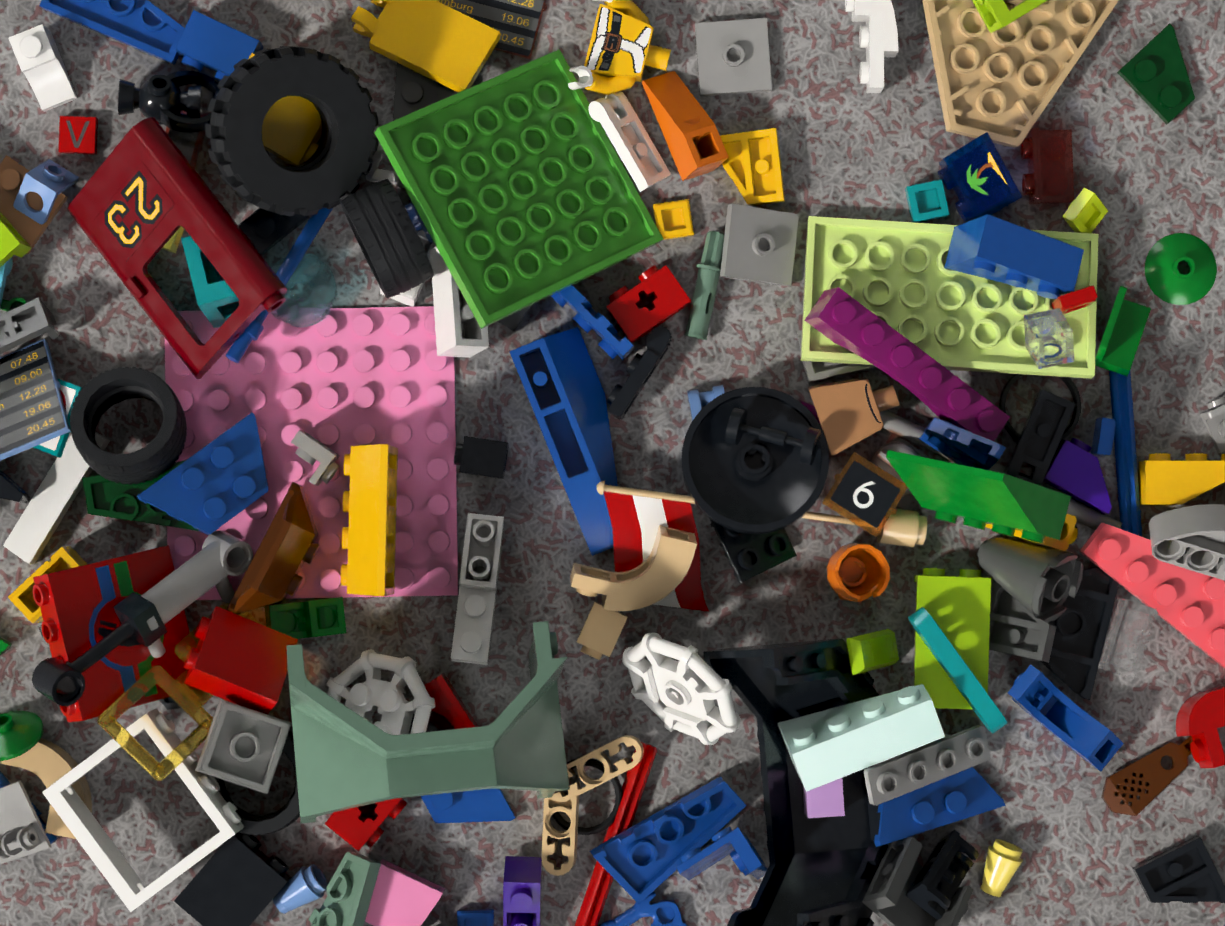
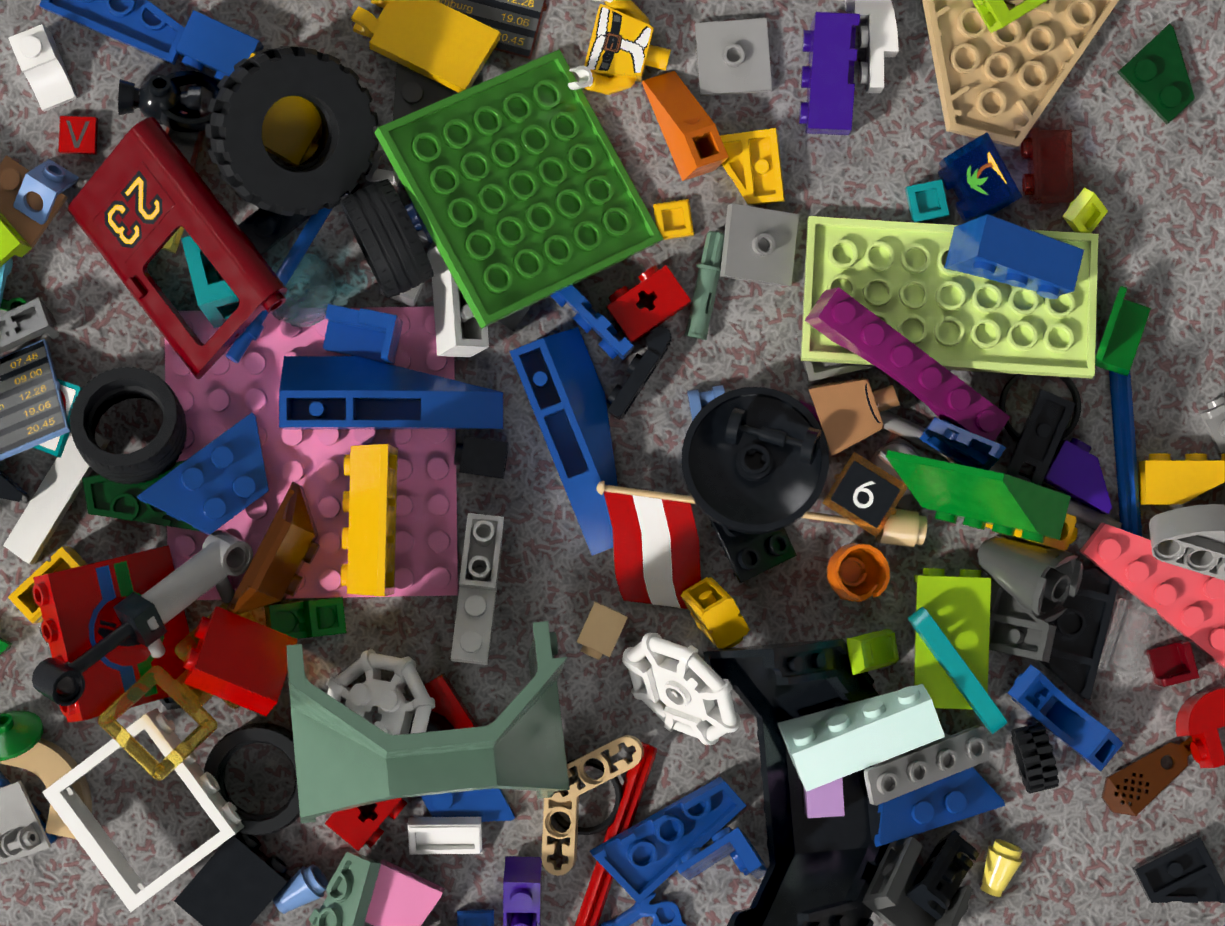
light grey plate [195,699,292,794] -> none
light grey bracket [291,430,340,486] -> none
tan arch [570,525,697,611] -> none
white plate [588,91,671,192] -> none
clear brick [1024,308,1074,369] -> none
red tile [1052,285,1098,316] -> none
blue tile [1091,417,1116,456] -> none
green dish [1145,233,1217,305] -> none
none -> blue wedge [279,356,503,430]
none -> blue panel [323,304,403,365]
none -> white tile [408,817,483,855]
none -> yellow brick [681,577,750,649]
none -> dark purple wedge [799,12,860,135]
none -> black tyre [1011,722,1059,794]
none -> dark red panel [1146,640,1200,687]

